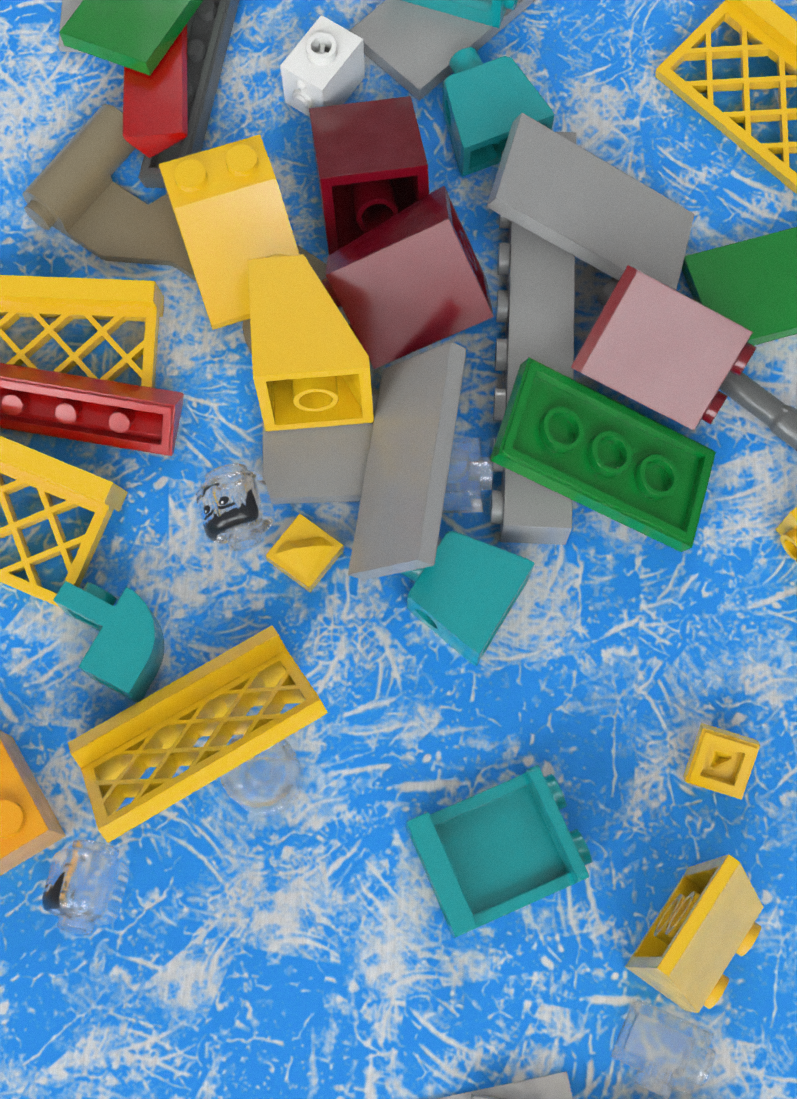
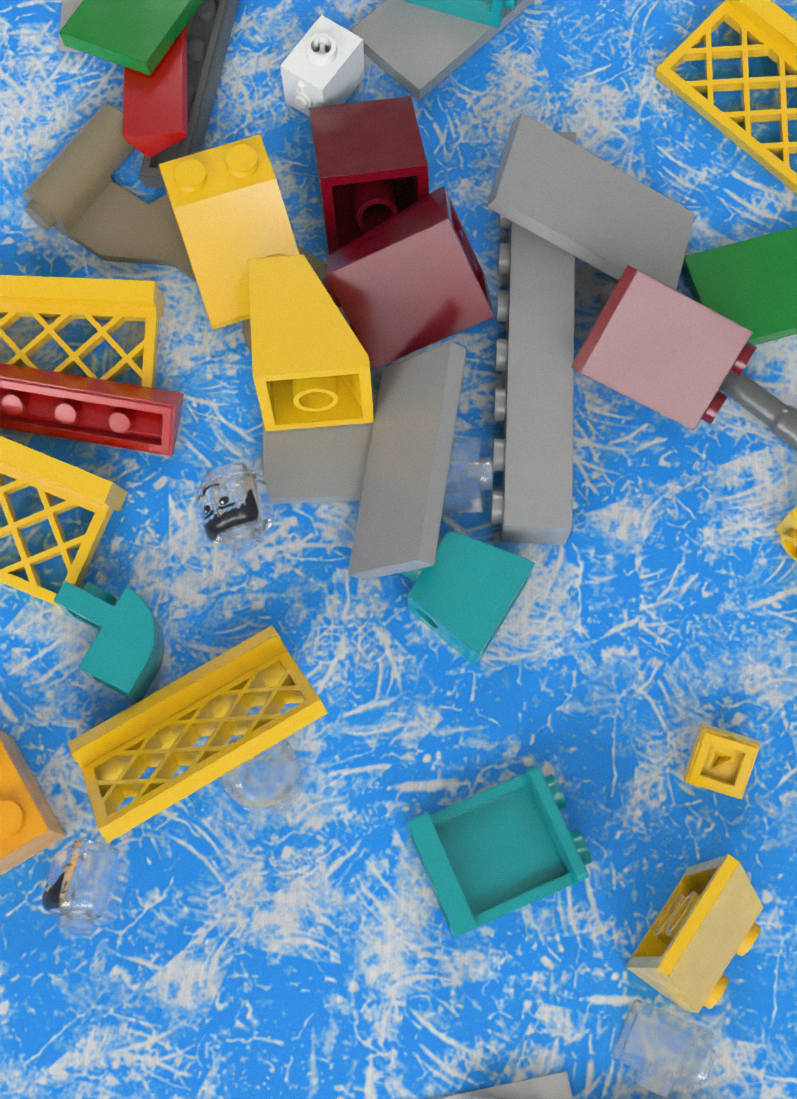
yellow tile [265,514,344,593] -> none
teal torso [442,47,554,177] -> none
green tile [490,357,716,552] -> none

